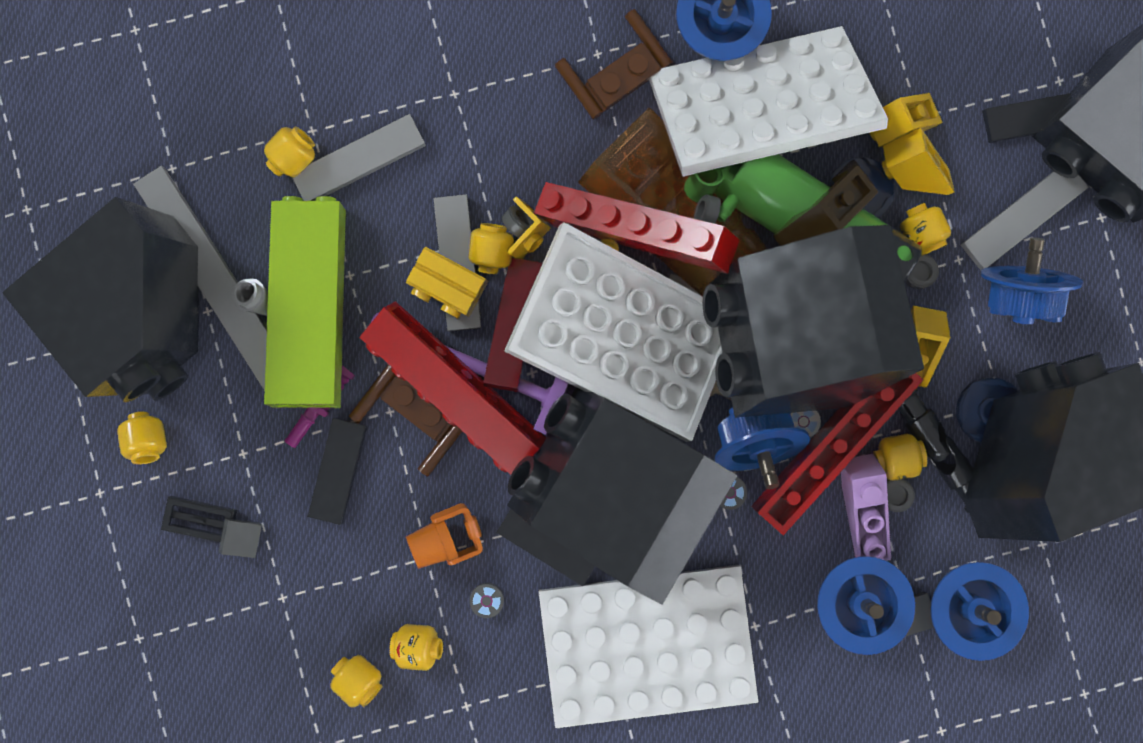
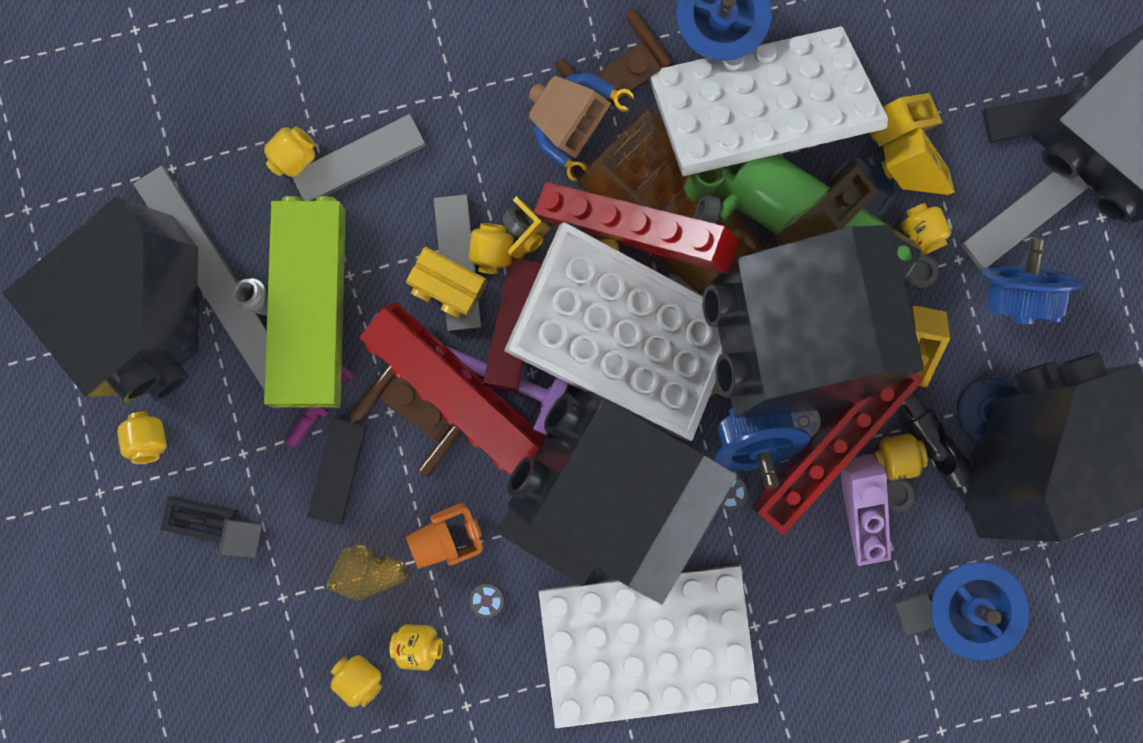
blue piece [817,556,915,655] -> none
none -> clear yellow slope [326,544,410,601]
none -> medium nougat torso [529,73,634,182]

